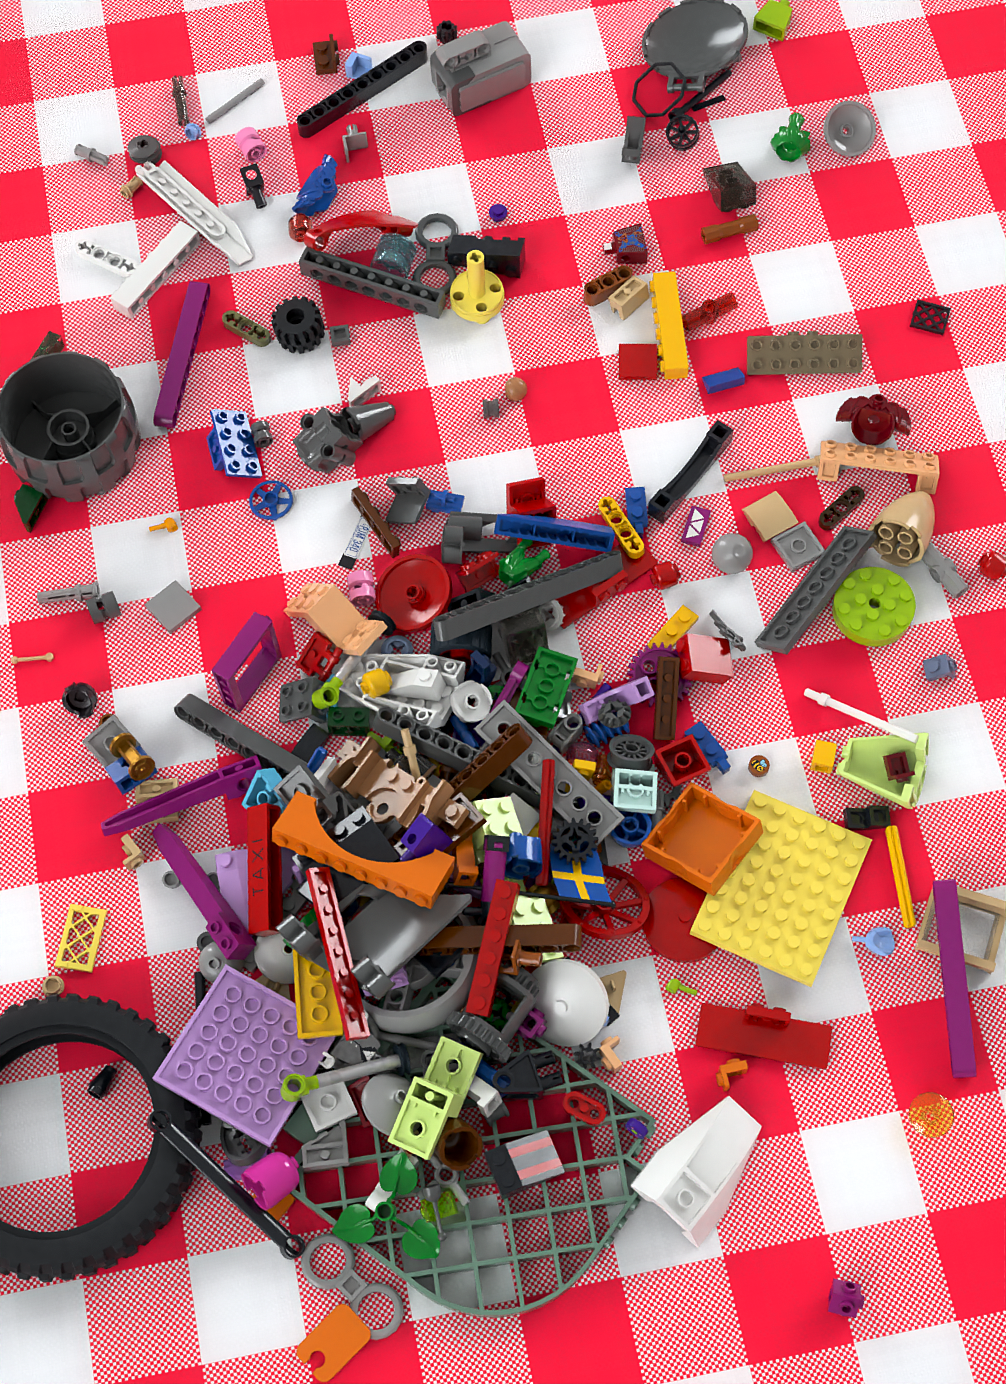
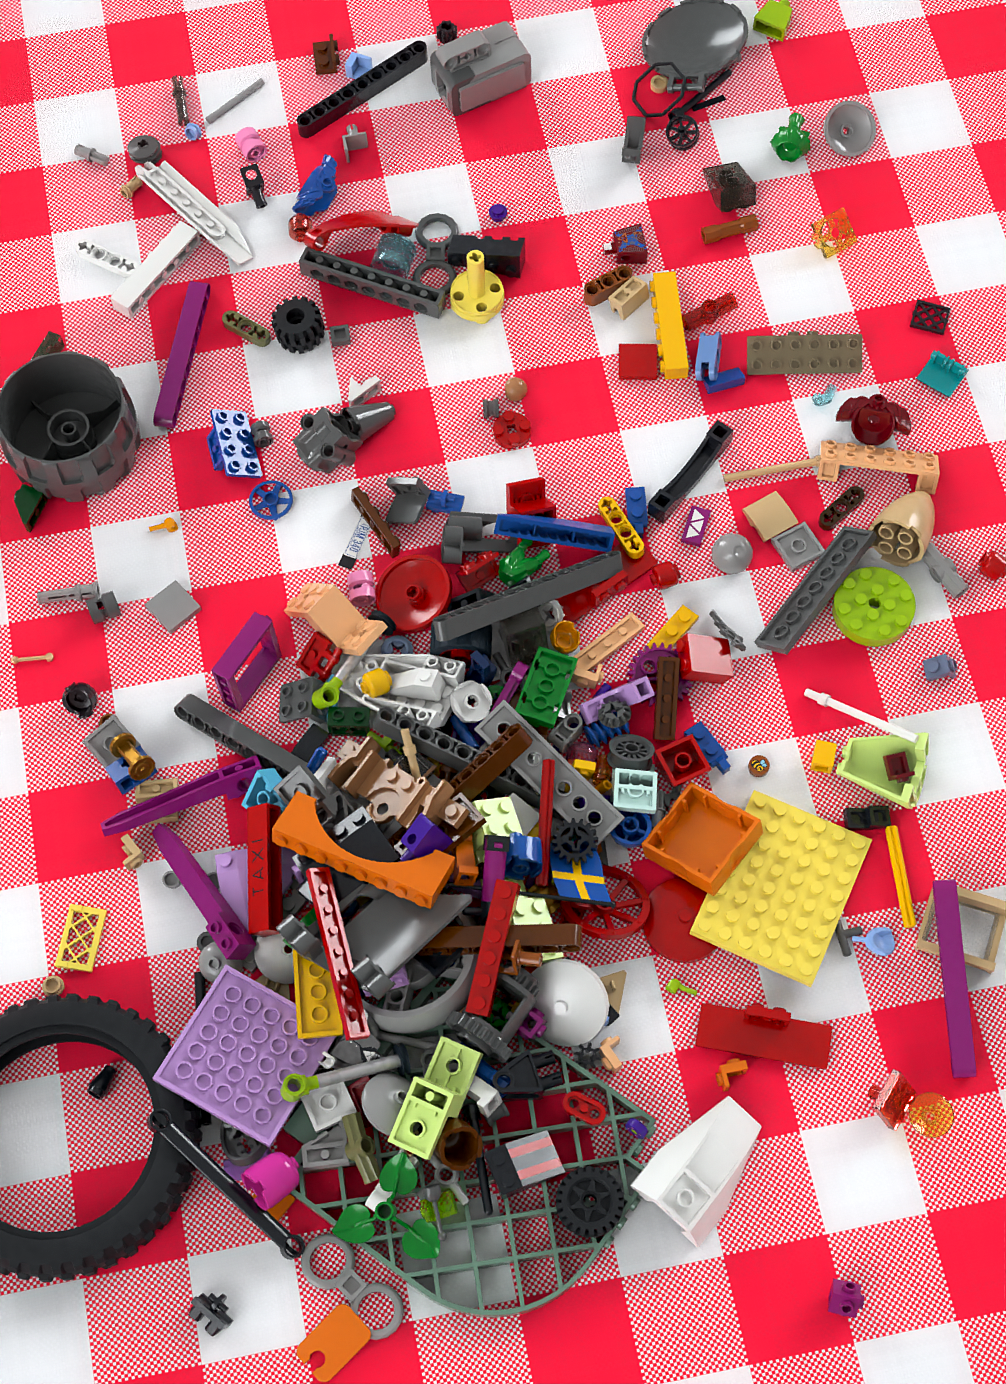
none -> black hips [188,1293,234,1336]
none -> olive piece [342,1112,381,1184]
none -> black piece [462,1104,493,1216]
none -> red plate [493,410,531,449]
none -> light orange hair [550,620,580,654]
none -> black wheel [556,1166,624,1238]
none -> light nougat plate [573,612,645,671]
none -> tan tile [650,75,668,93]
none -> medium blue piece [695,332,722,381]
none -> piece [810,207,858,259]
none -> clear light blue arm [812,384,836,407]
none -> dark grey piece [835,919,863,957]
none -> clear red plate [868,1069,916,1131]
none -> teal hinge [916,350,969,397]

